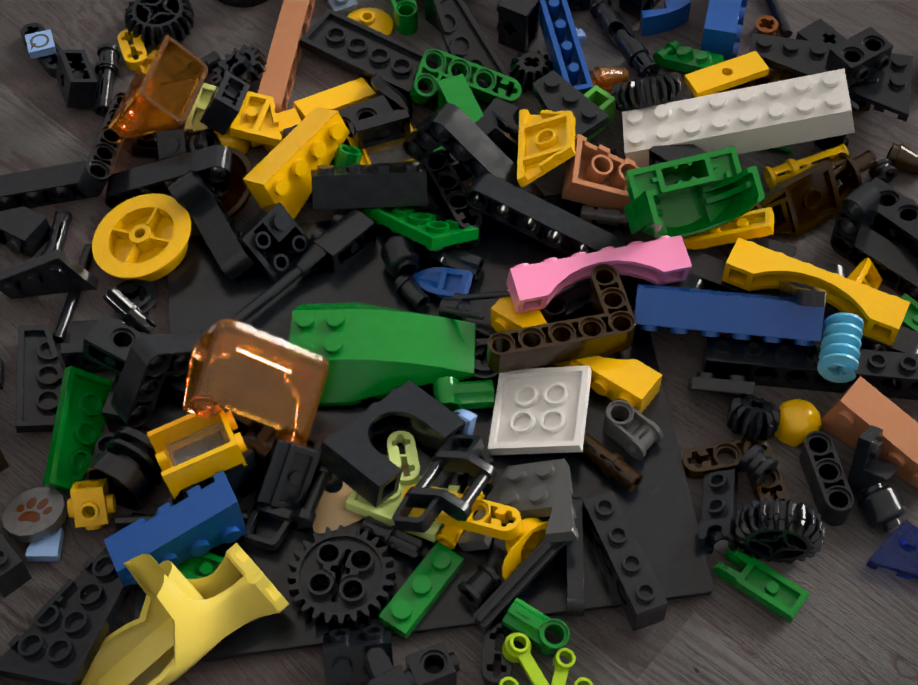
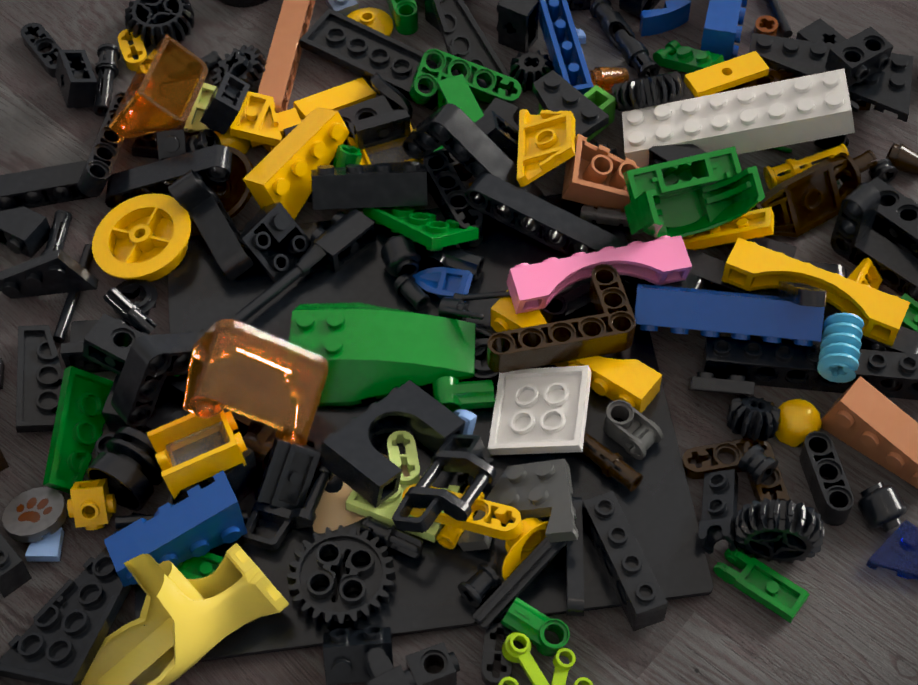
light blue tile [25,29,57,59] -> none
green plate [378,542,464,639] -> none
black slope [848,425,899,493] -> none

